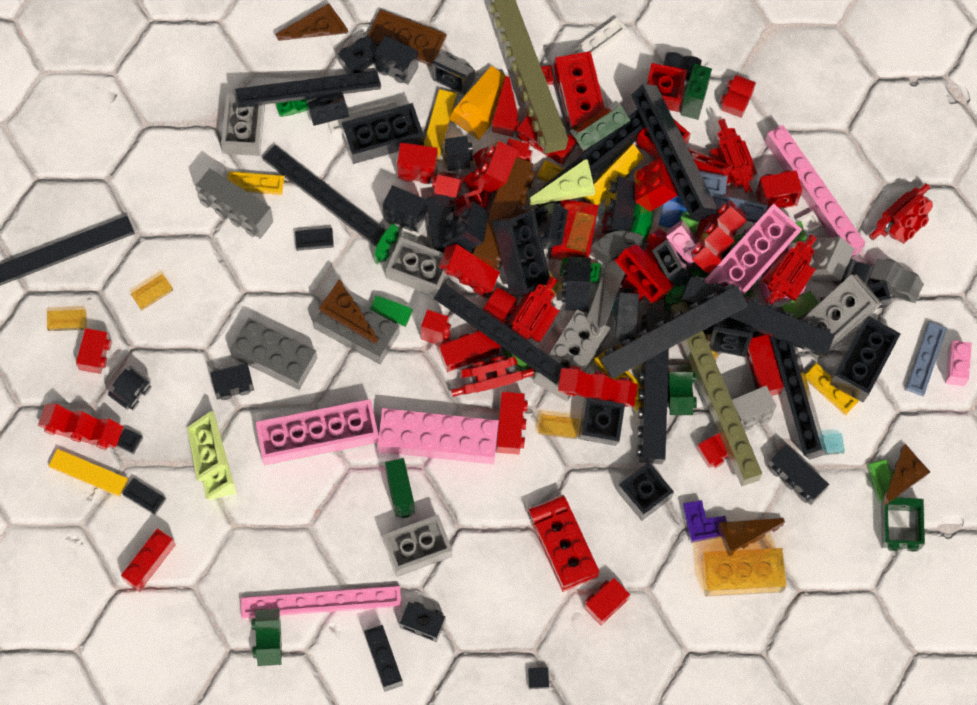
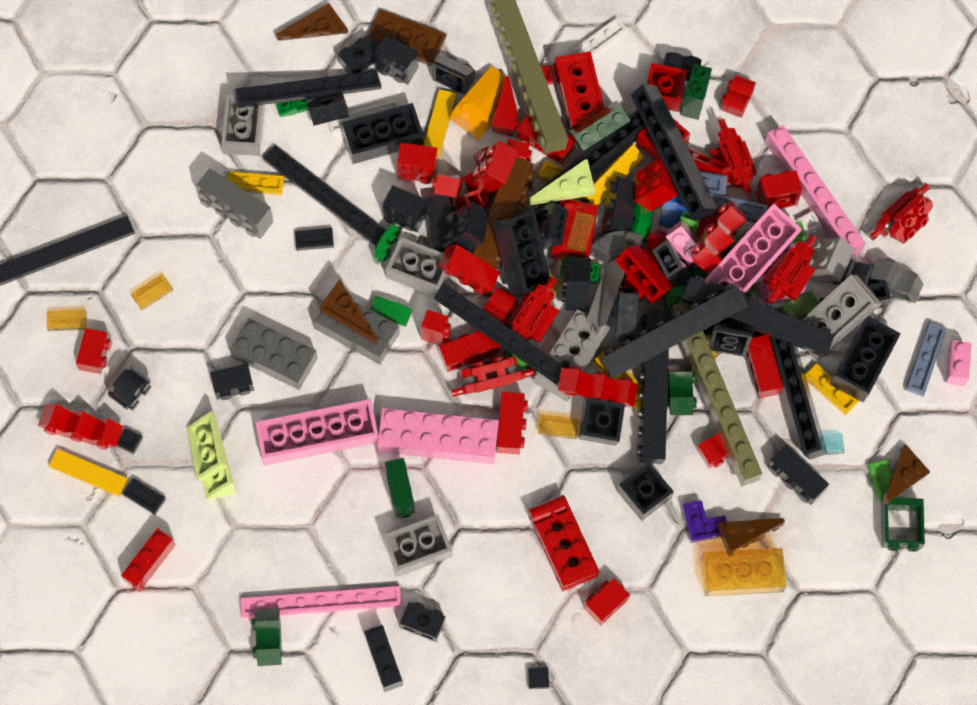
black brick [445,136,473,171] -> none
light grey brick [732,386,776,432] -> none

